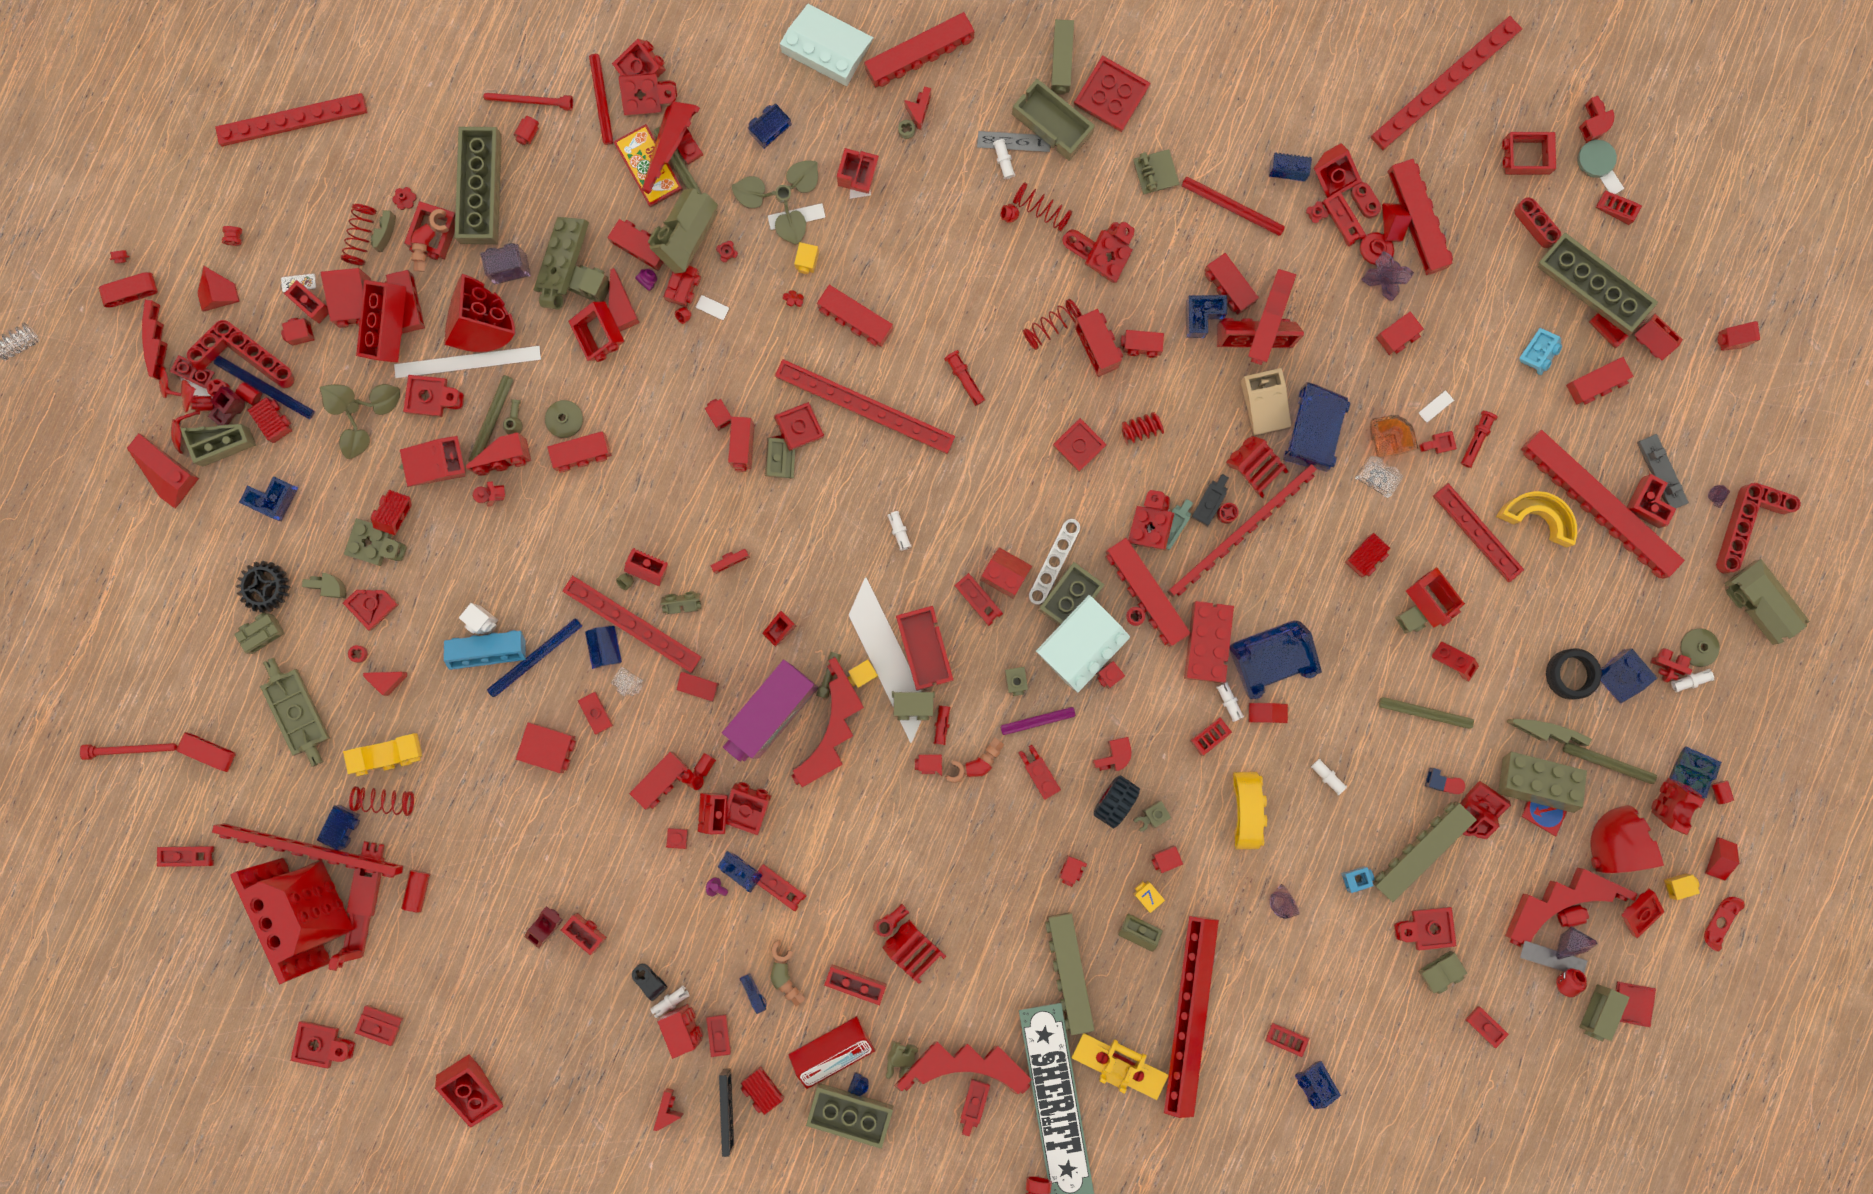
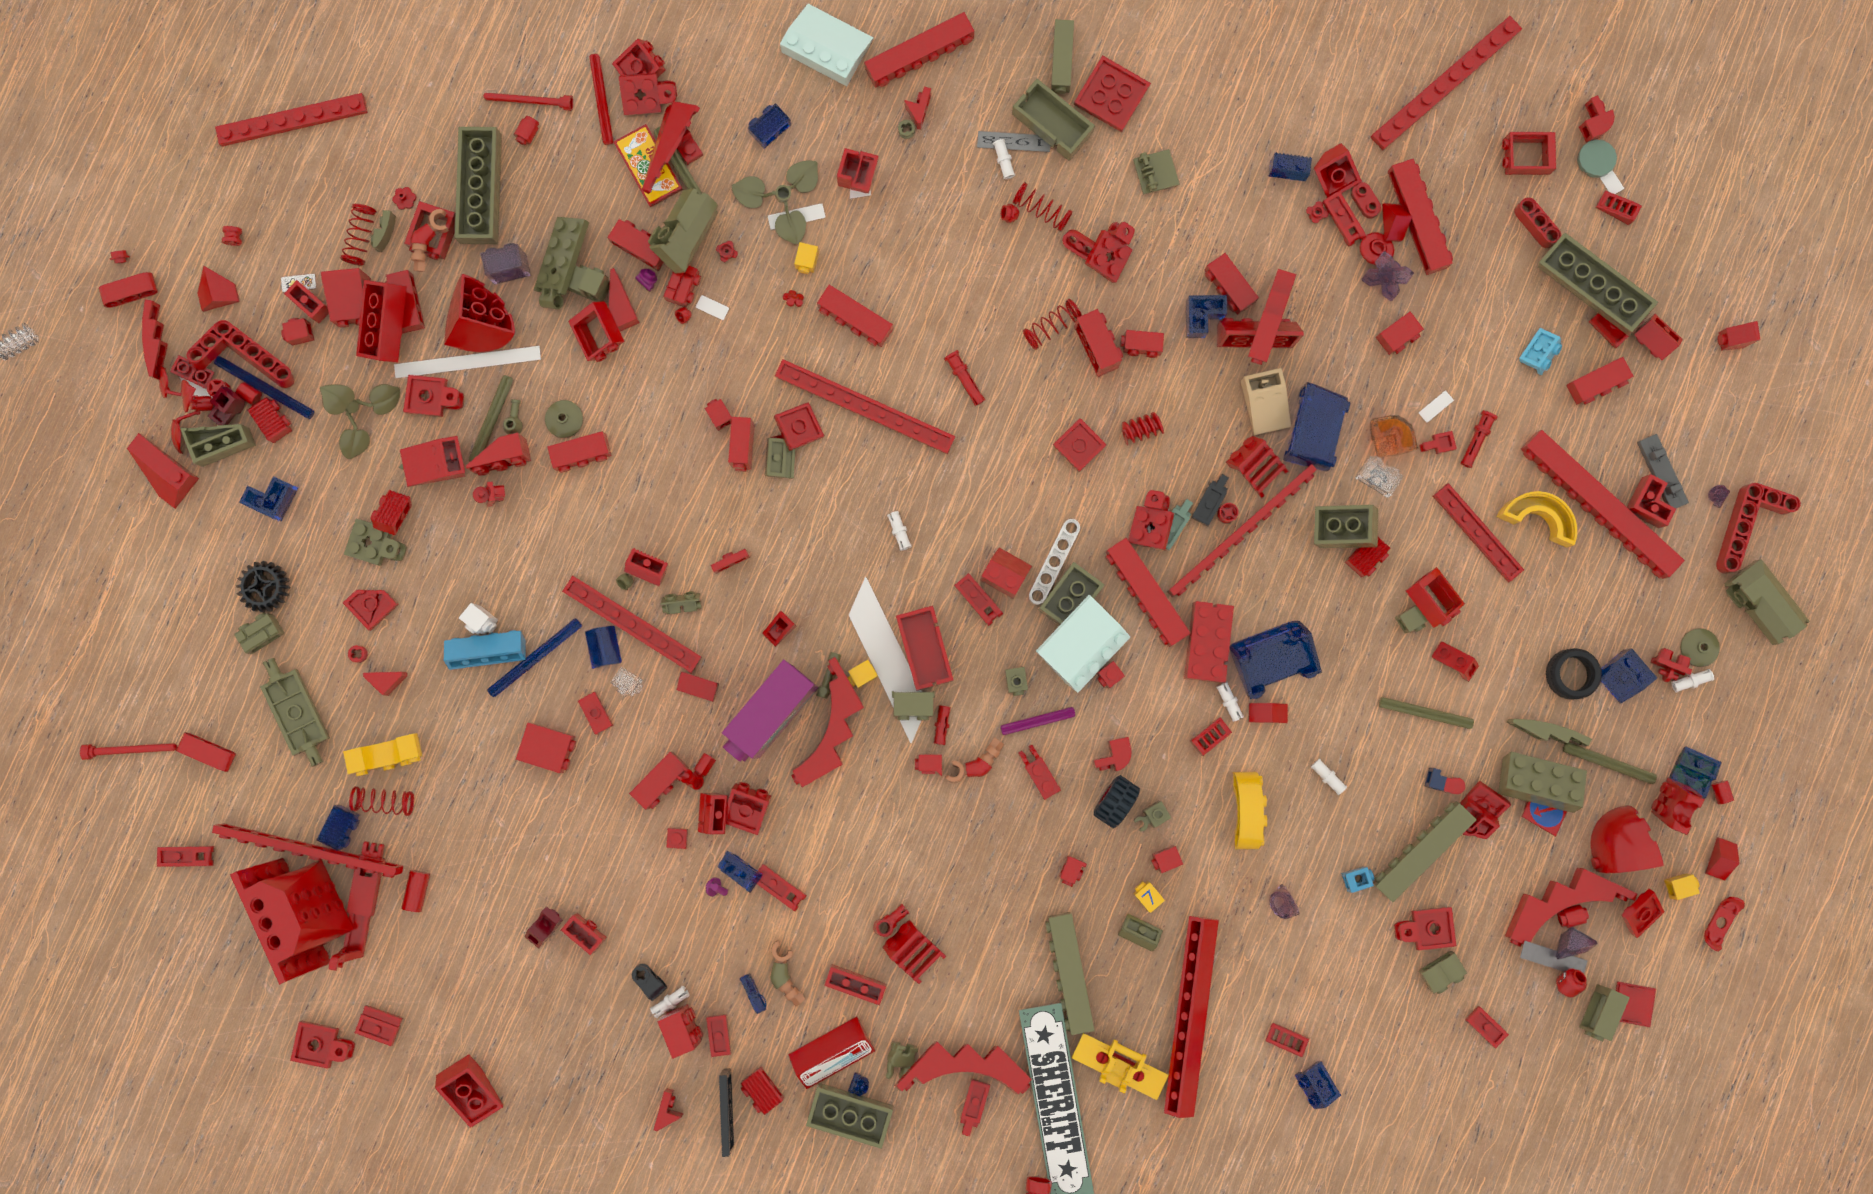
olive brick [302,573,346,598] -> none
red cone [1126,607,1145,626] -> none
red axle [1182,177,1285,236] -> none
none -> olive brick [1314,505,1378,548]

